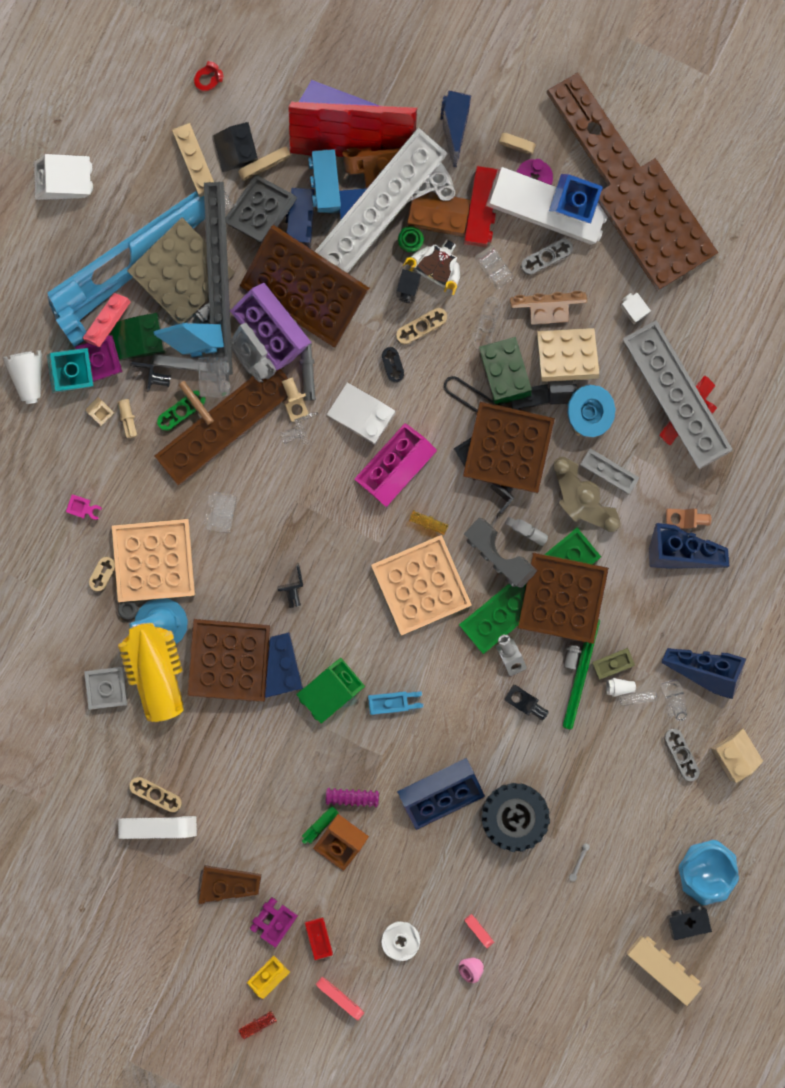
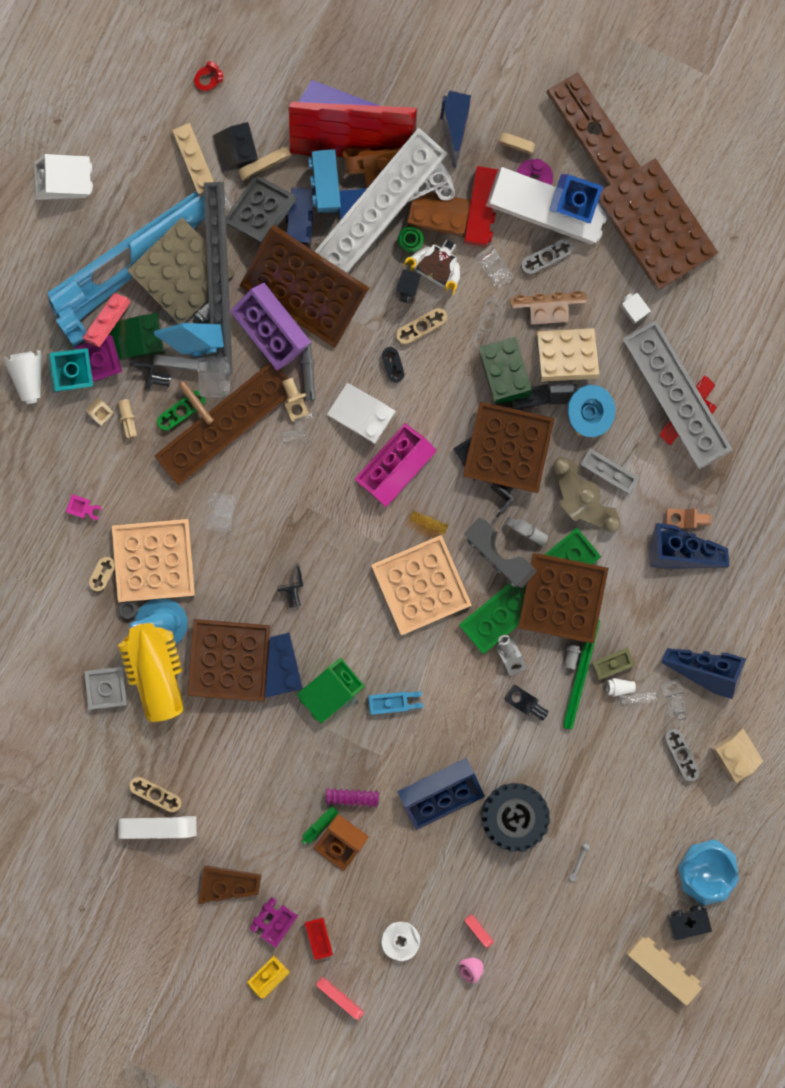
light grey plate [231,323,276,383] -> none
clear red axle [239,1011,277,1039] -> none
black piece [444,376,500,412] -> none

